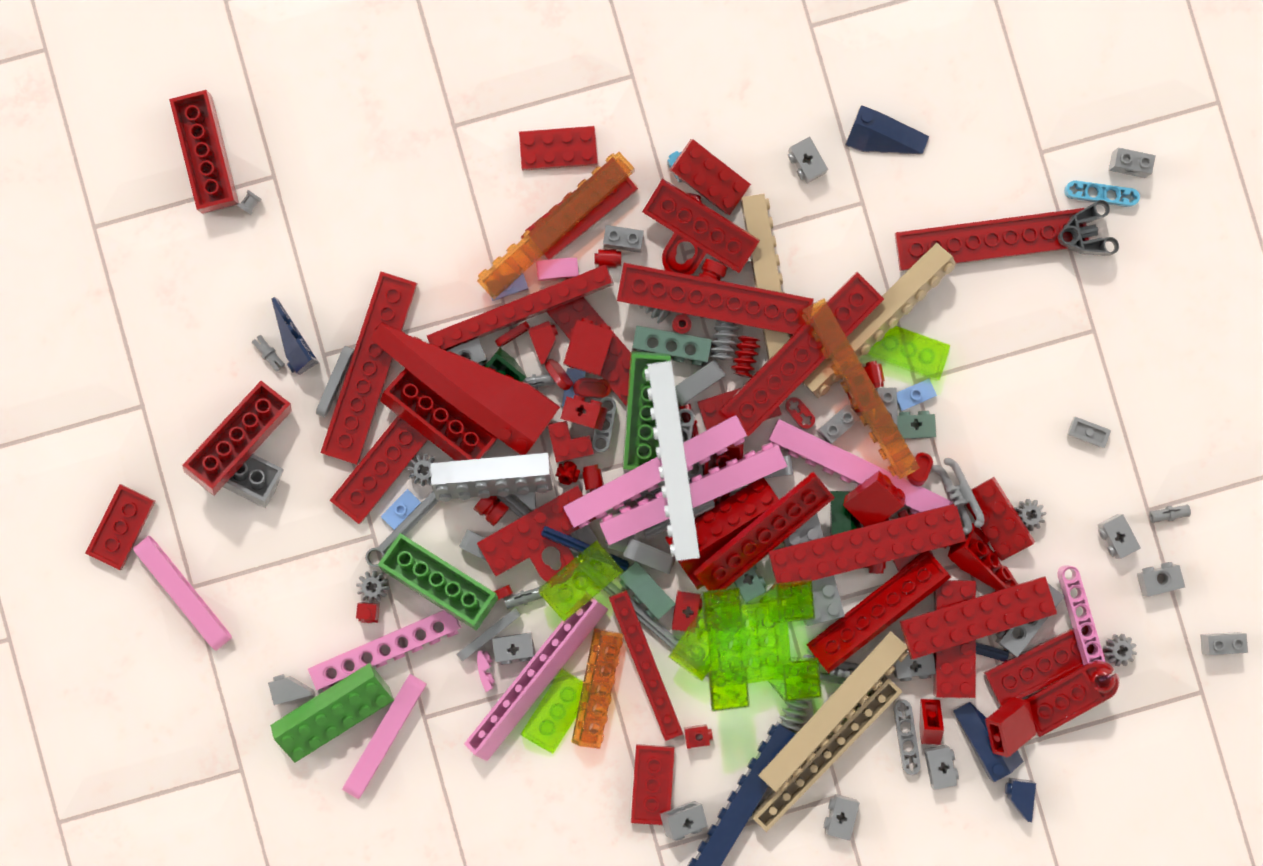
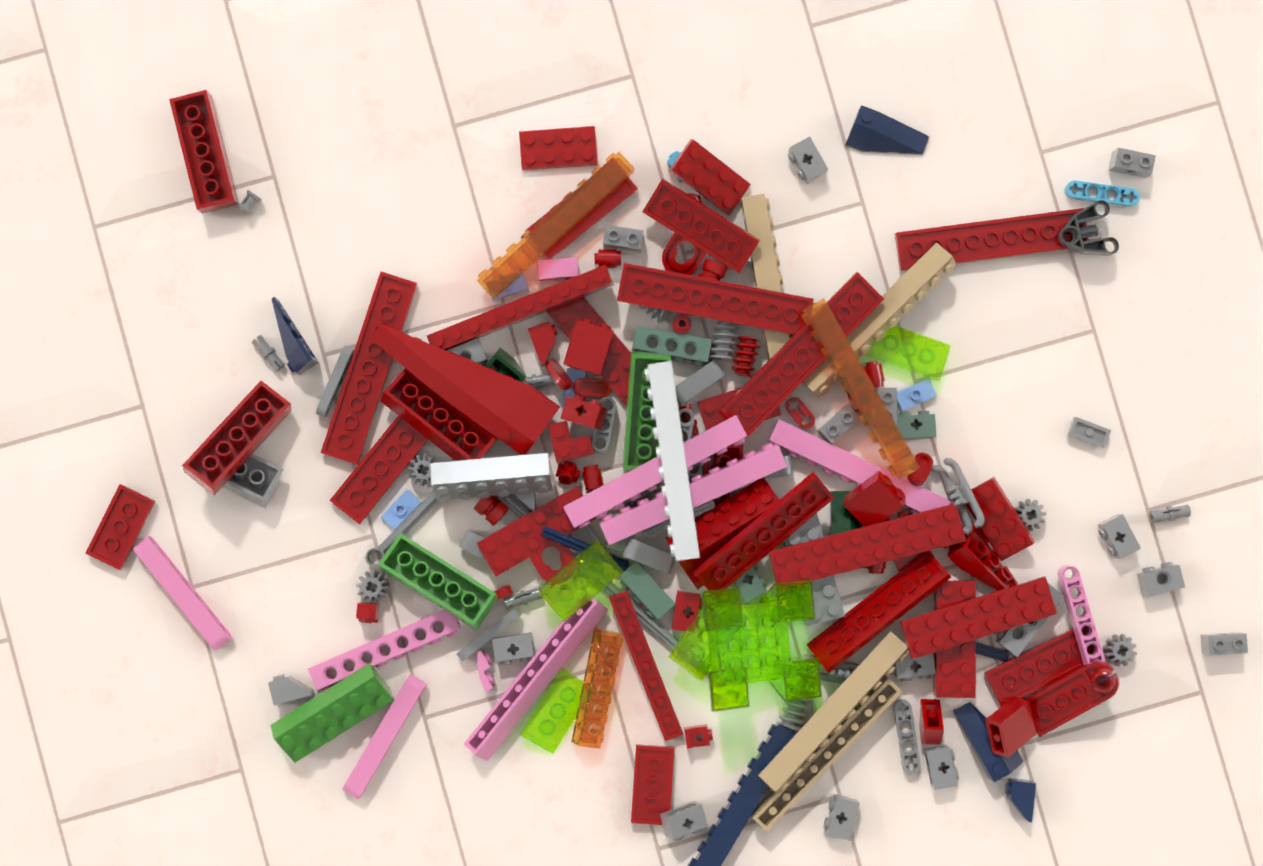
red tile [494,321,530,347] -> none

